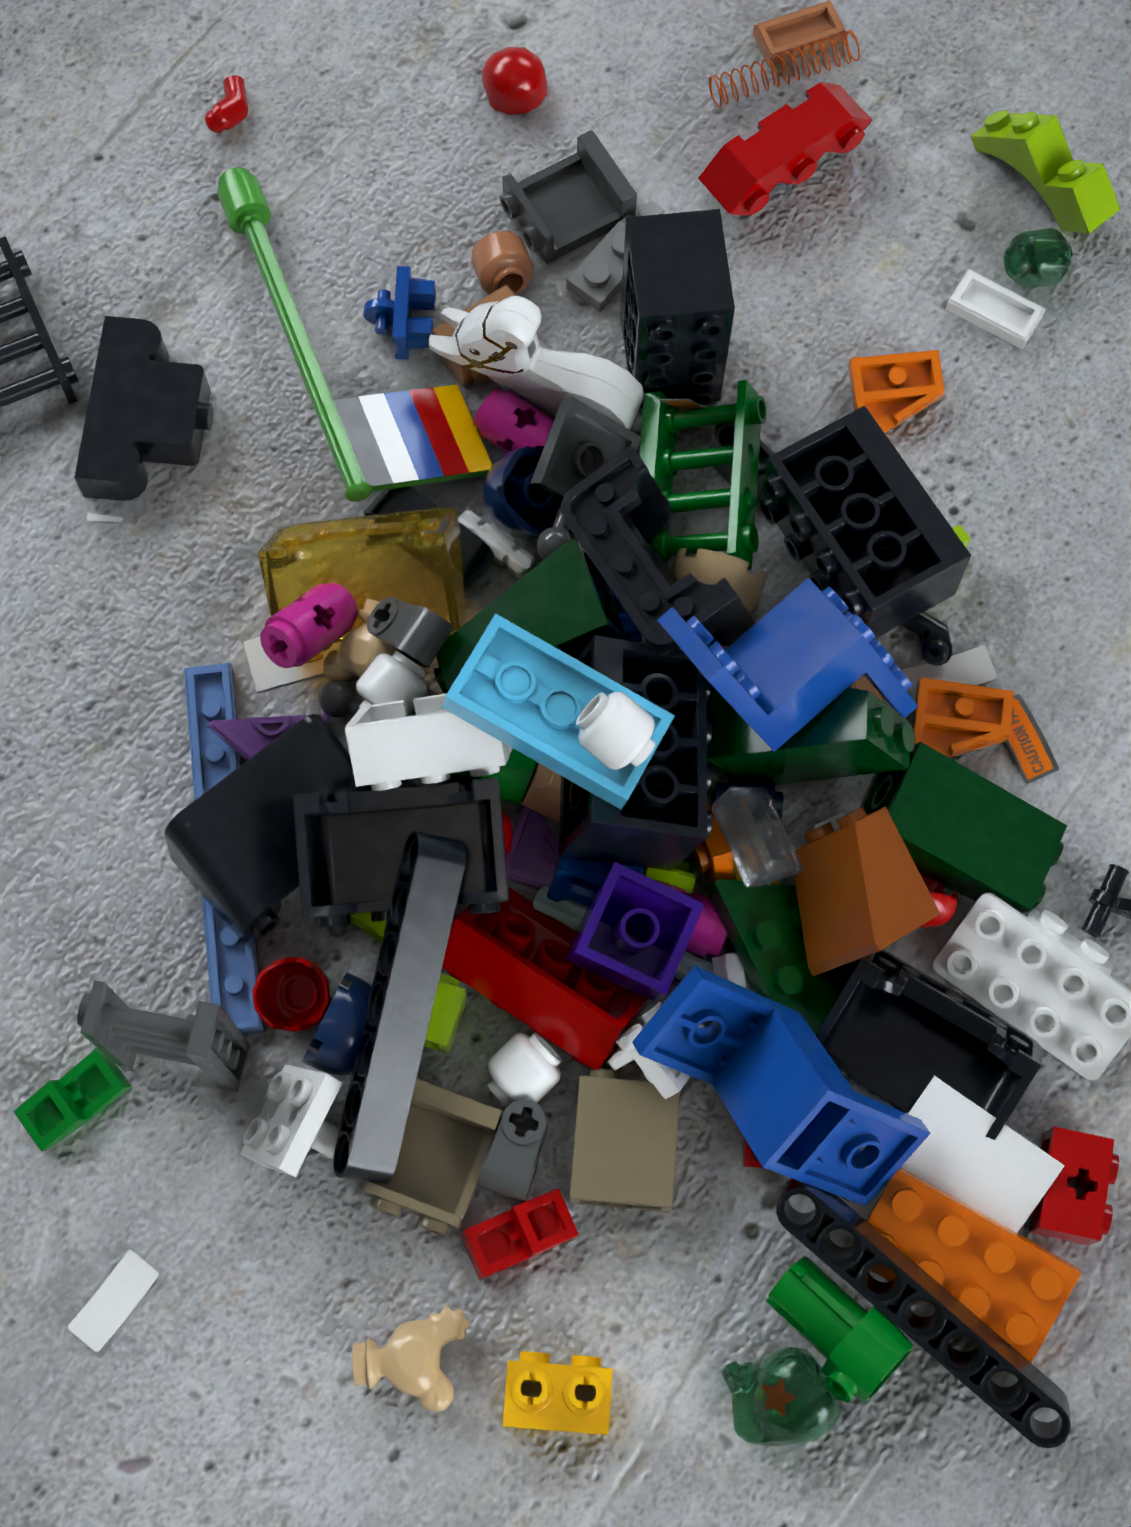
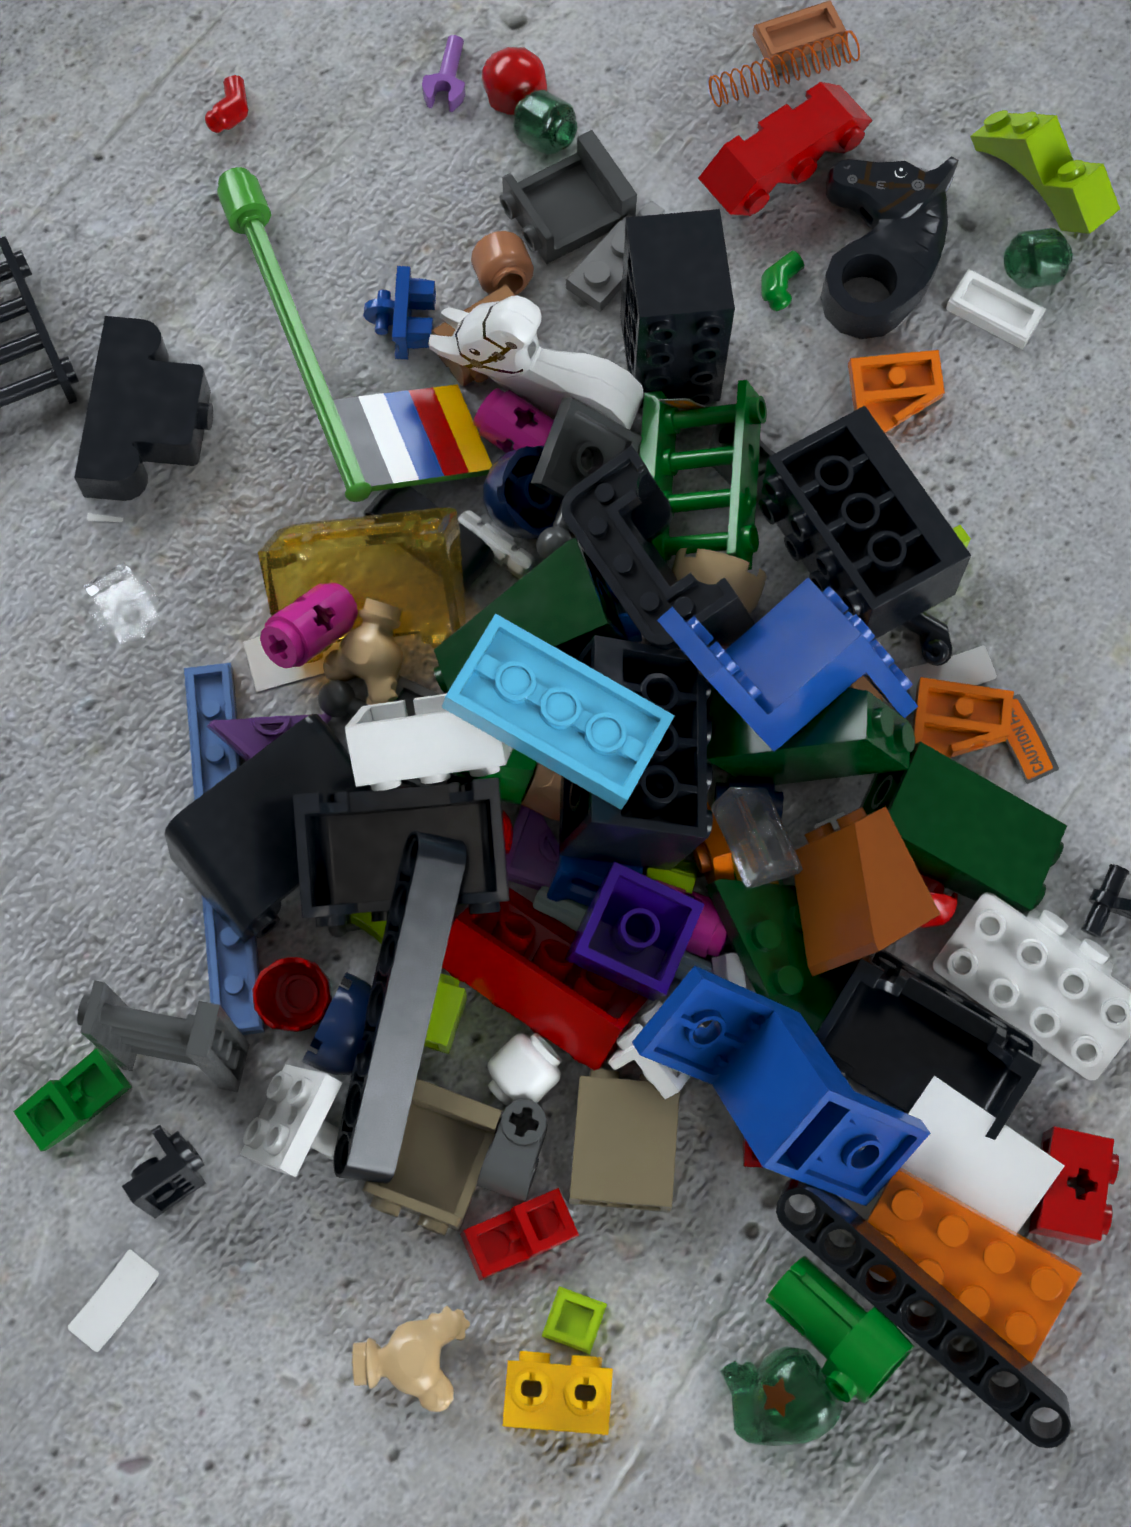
white head [356,651,428,716] -> none
dark grey piece [367,597,454,669] -> none
white head [576,692,655,770] -> none
none -> clear brick [84,562,161,644]
none -> black bracket [122,1125,206,1219]
none -> medium lavender bar [422,35,466,112]
none -> clear green head [513,90,577,155]
none -> lime tile [542,1286,607,1355]
none -> green arm [761,250,805,311]
none -> black animal [820,156,959,339]

